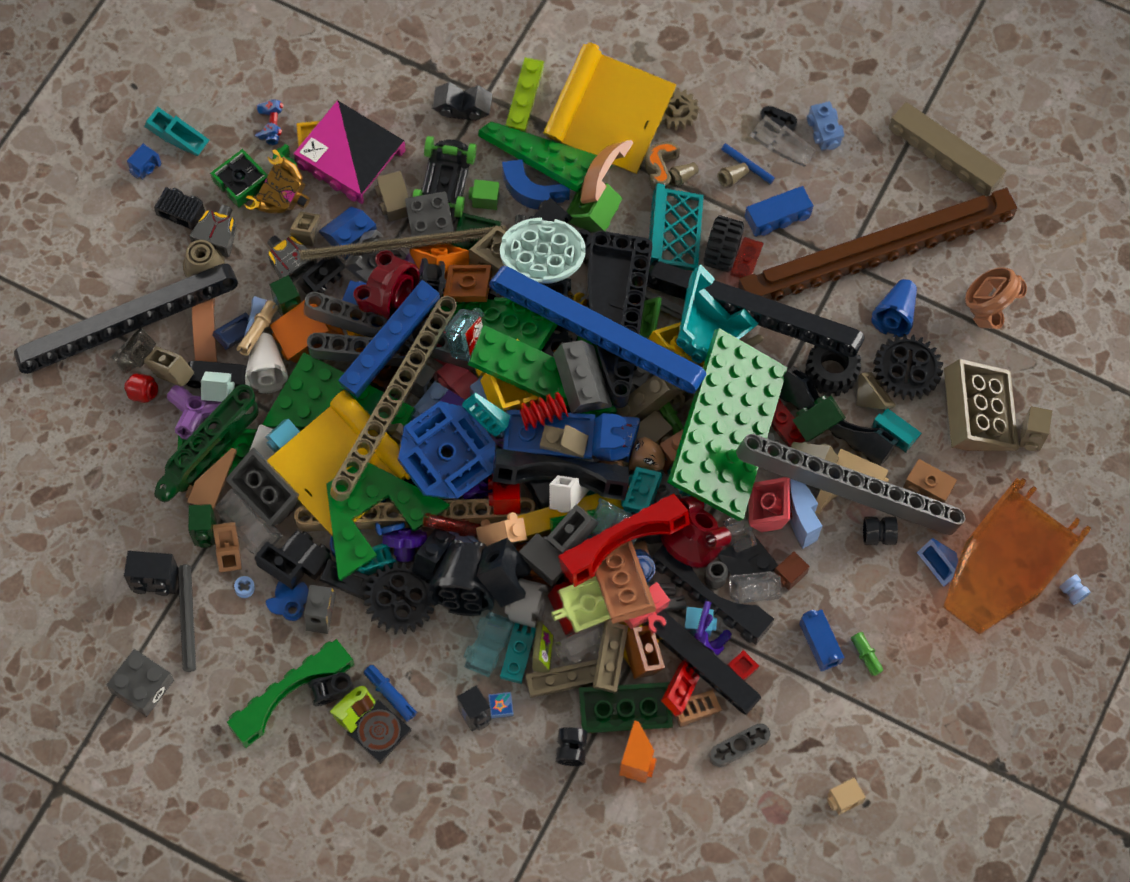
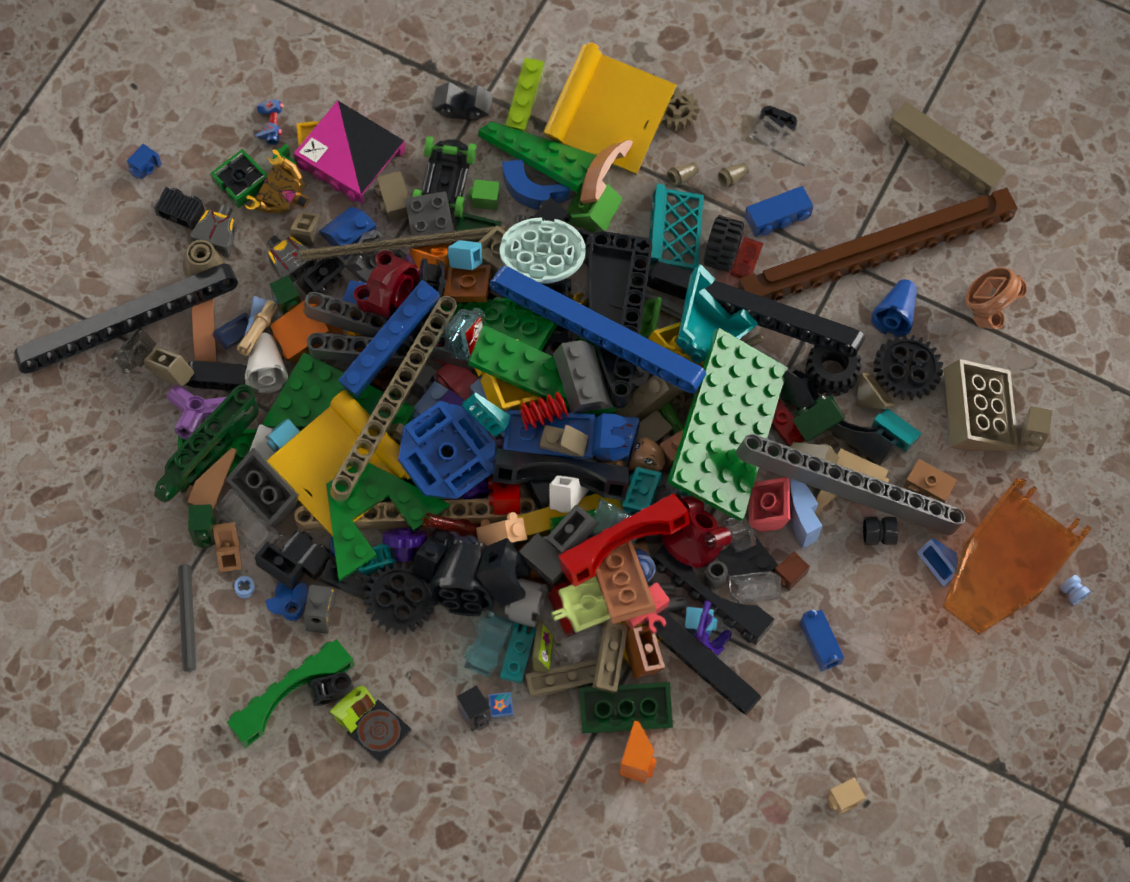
dark grey brick [106,649,174,717] -> none
red head [124,373,158,403] -> none
black brick [124,551,178,596] -> none
teal slope [144,106,210,156] -> none
light aqua brick [201,371,235,402] -> none
blue axle [364,665,417,722] -> none
blue piece [375,523,405,536] -> none
black wheel [556,727,588,766] -> none
dark tan animal [645,142,680,191] -> none
red hinge [661,660,700,716] -> none
medium nougat slope [675,690,722,727] -> none
dark grey beam [710,723,771,767] -> none
blue bar [721,143,775,184] -> none
red plate [727,650,759,681] -> none
medium blue brick [807,101,844,151] -> none
bright green axle [850,632,883,676] -> none
none -> medium azure brick [447,240,483,270]

